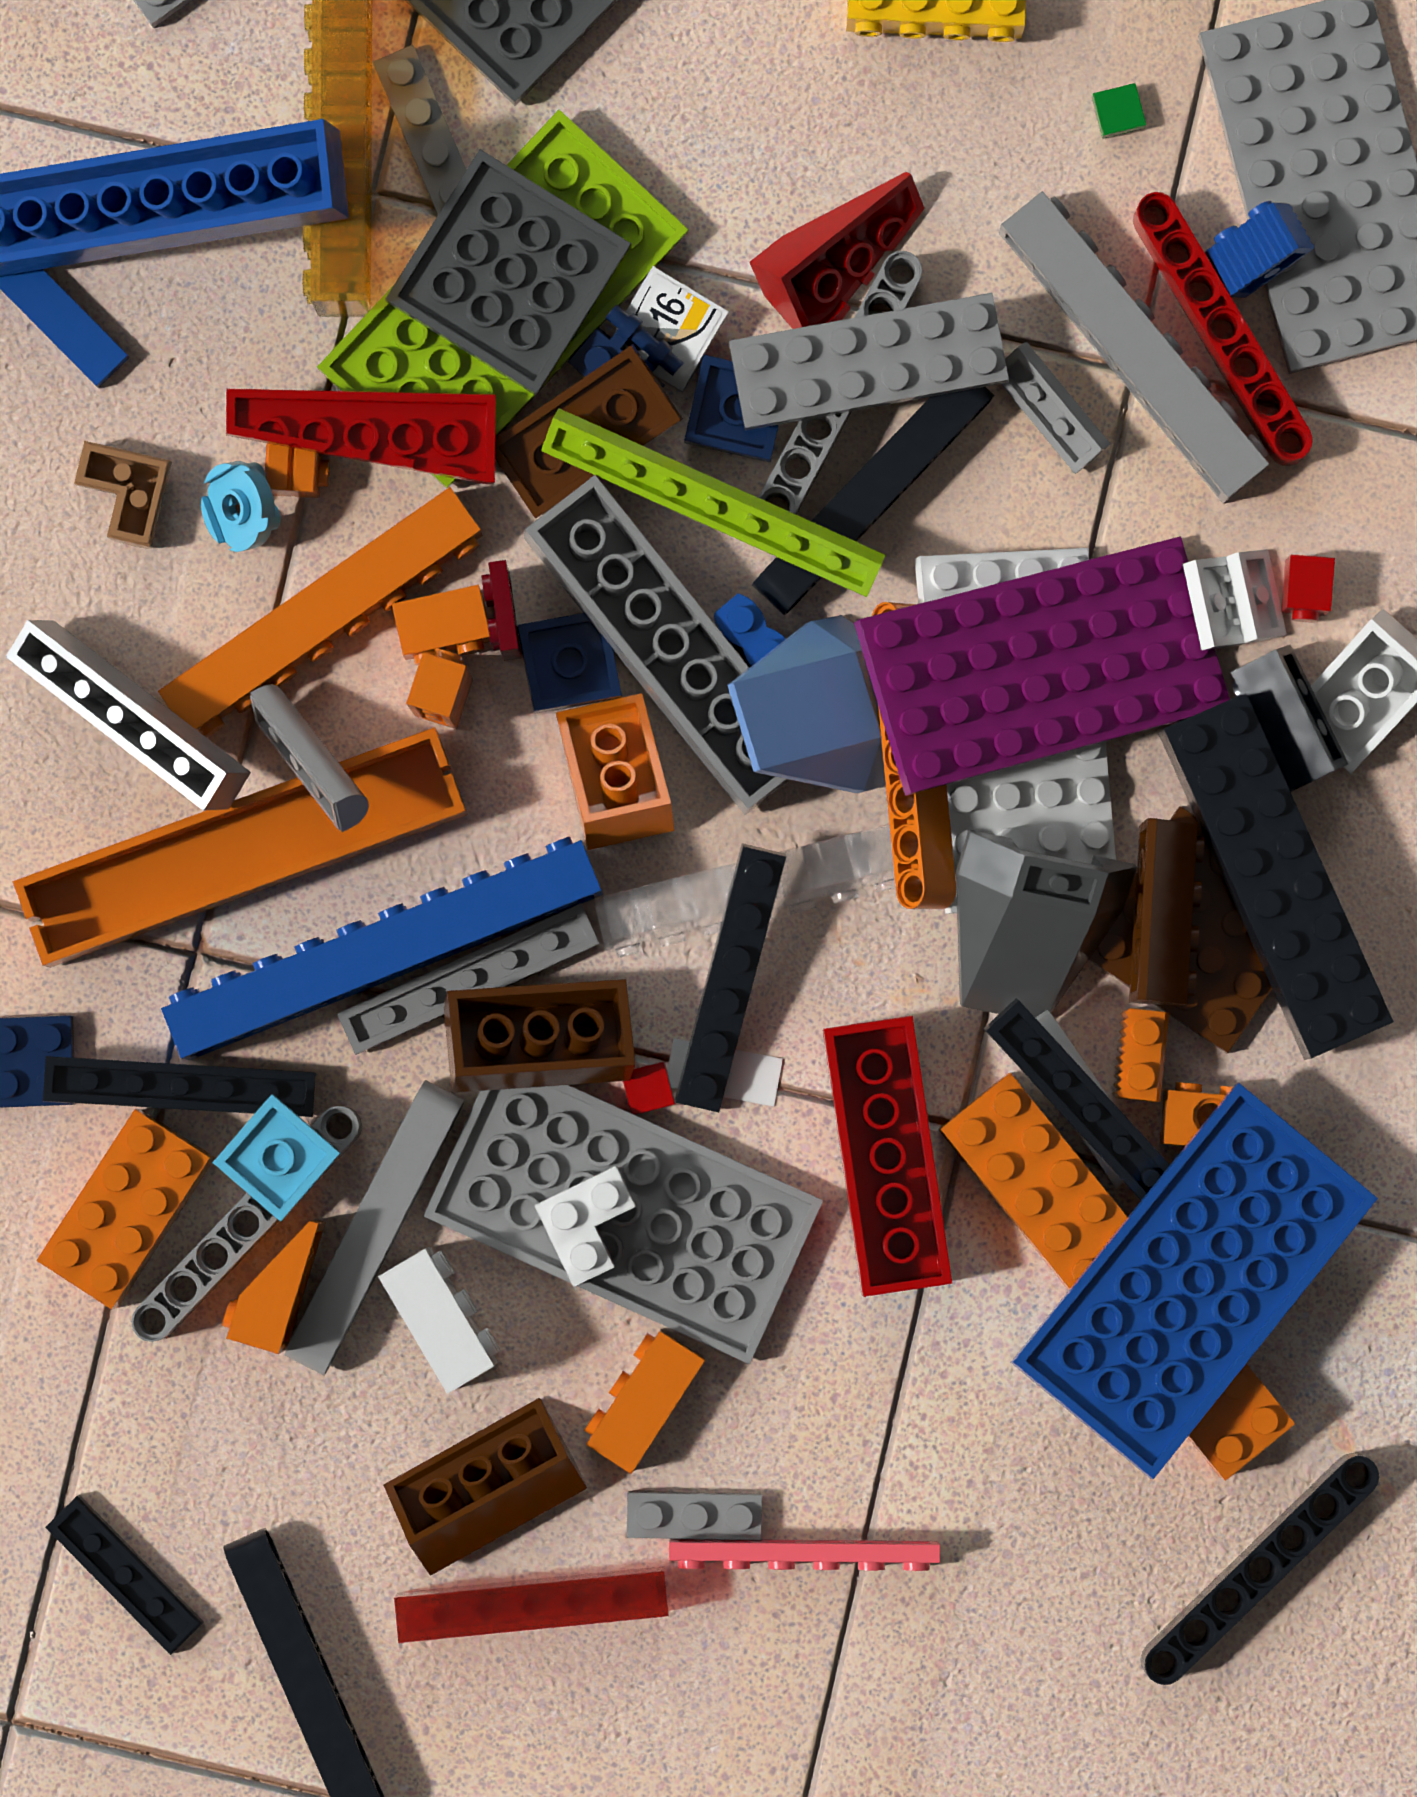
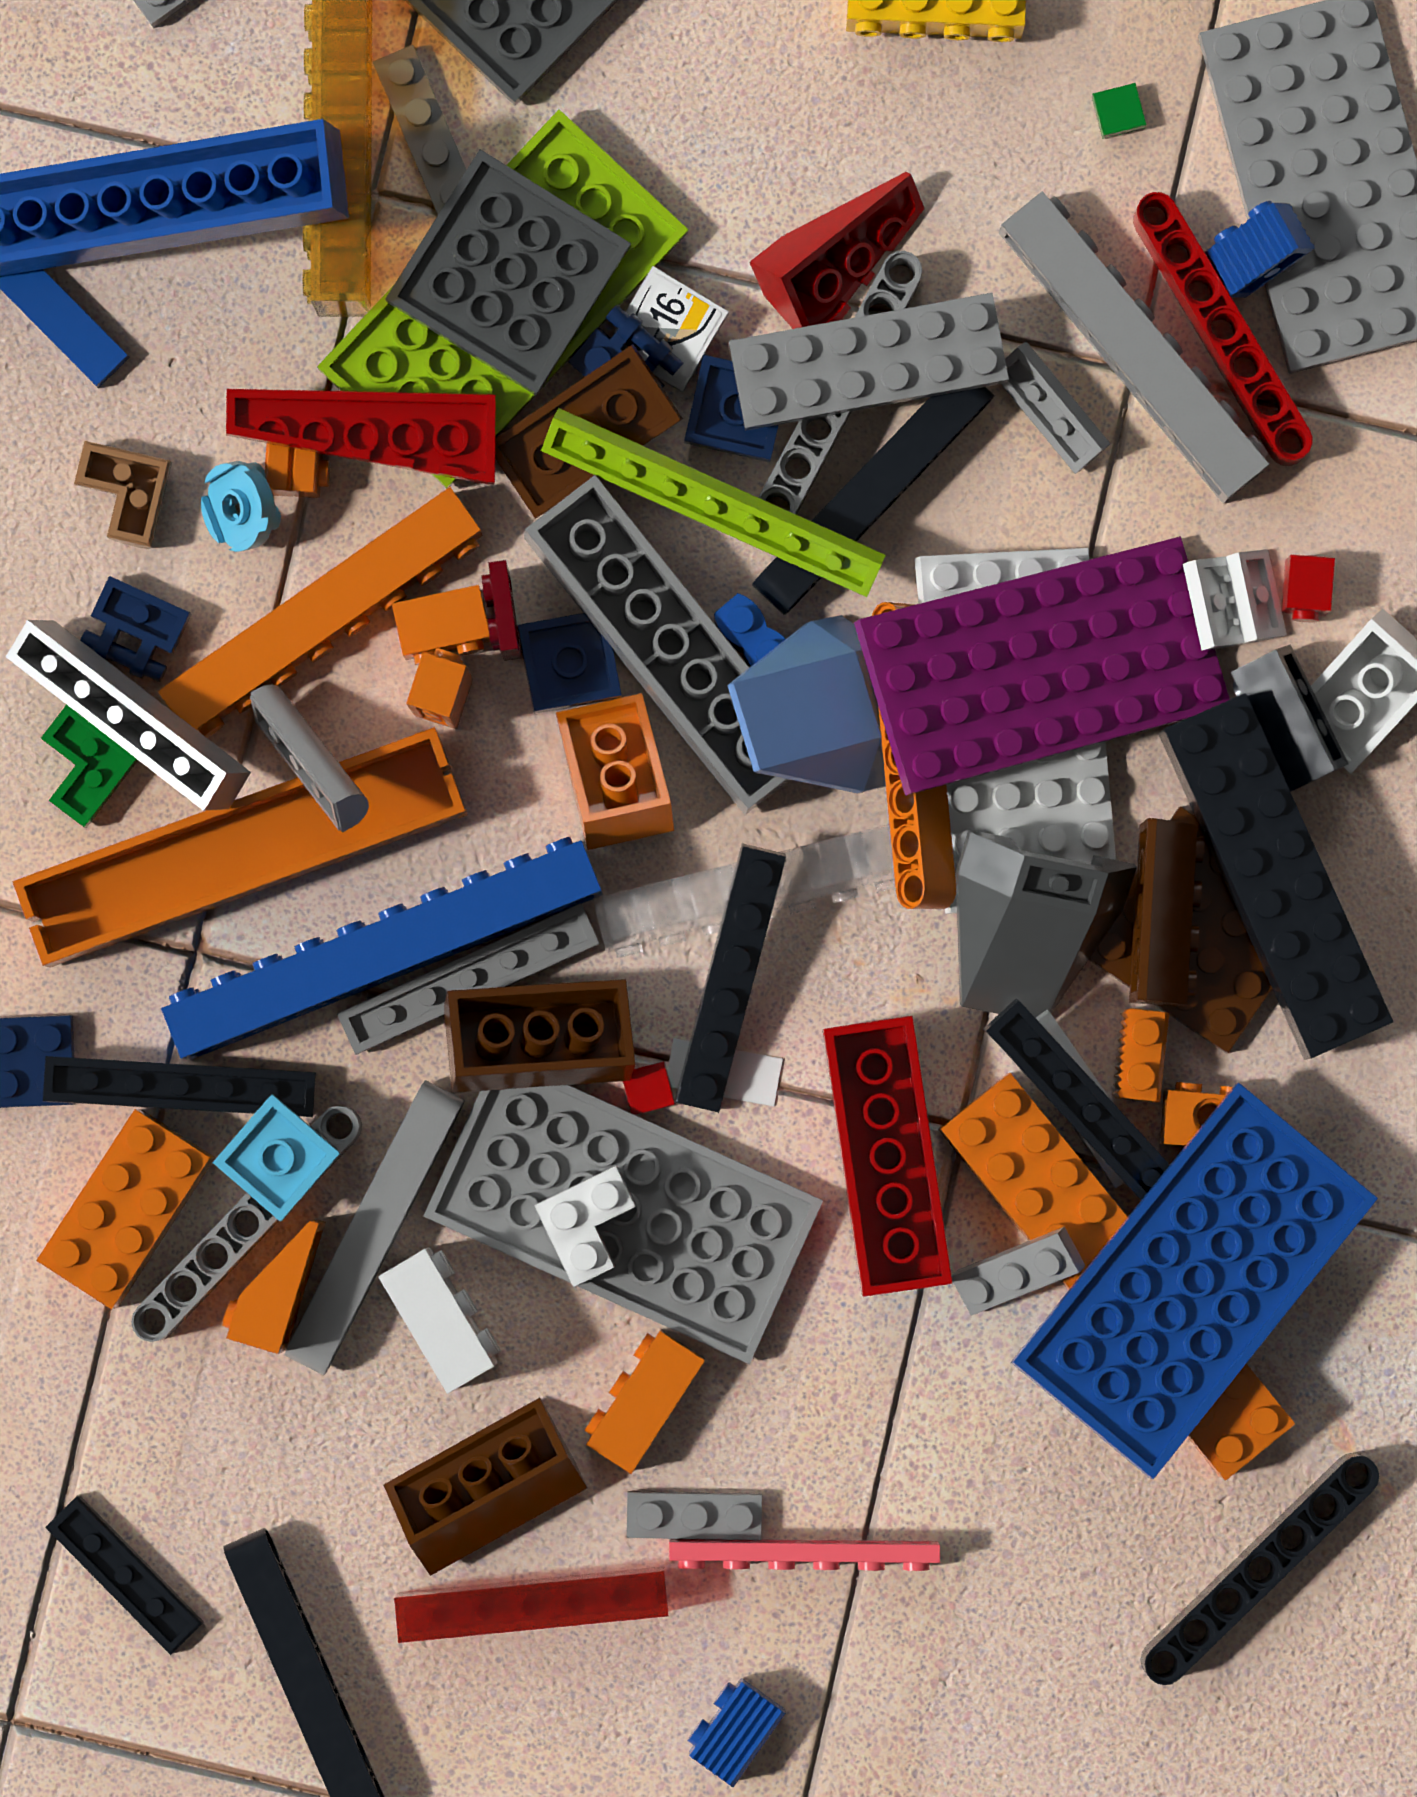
none -> green plate [40,704,138,828]
none -> dark blue plate [80,576,192,682]
none -> blue brick [687,1677,786,1787]
none -> light grey plate [951,1226,1085,1316]

